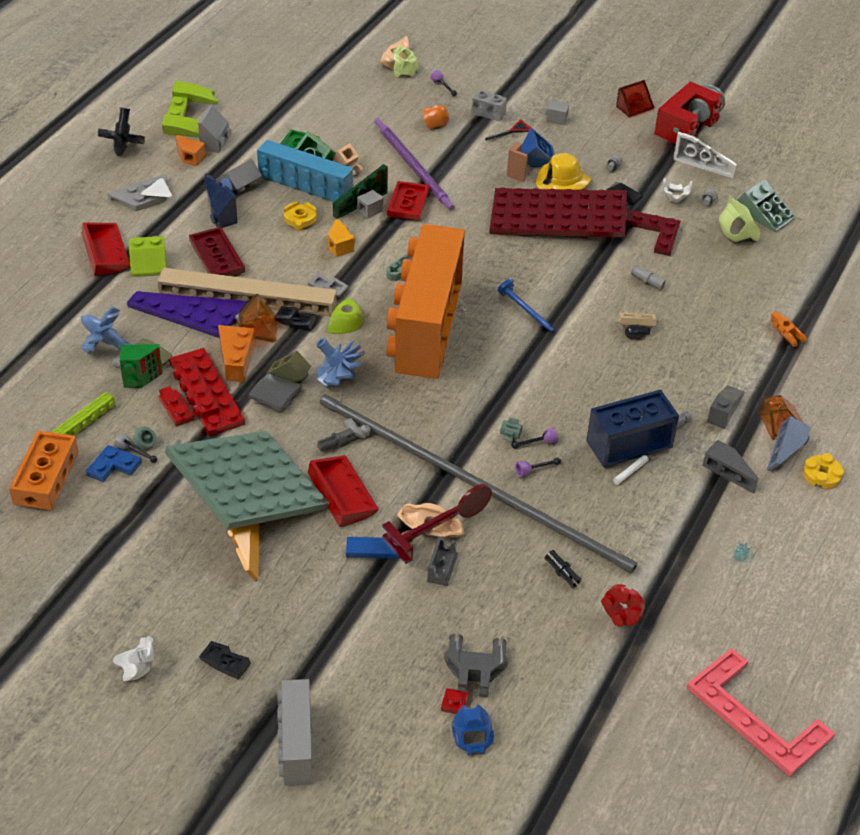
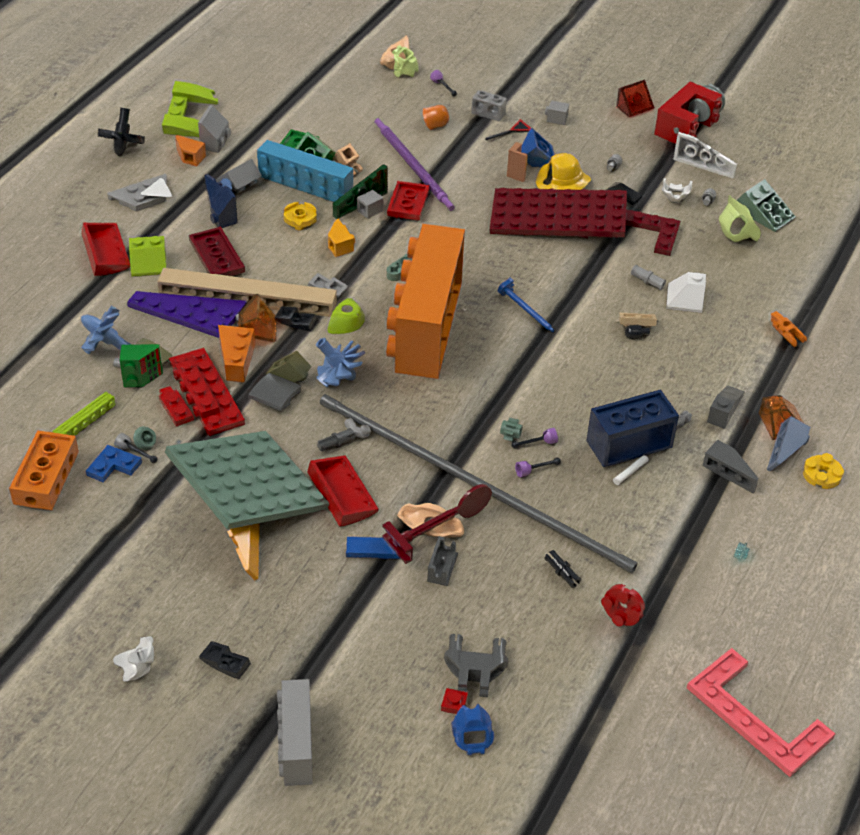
none -> white slope [666,272,706,313]

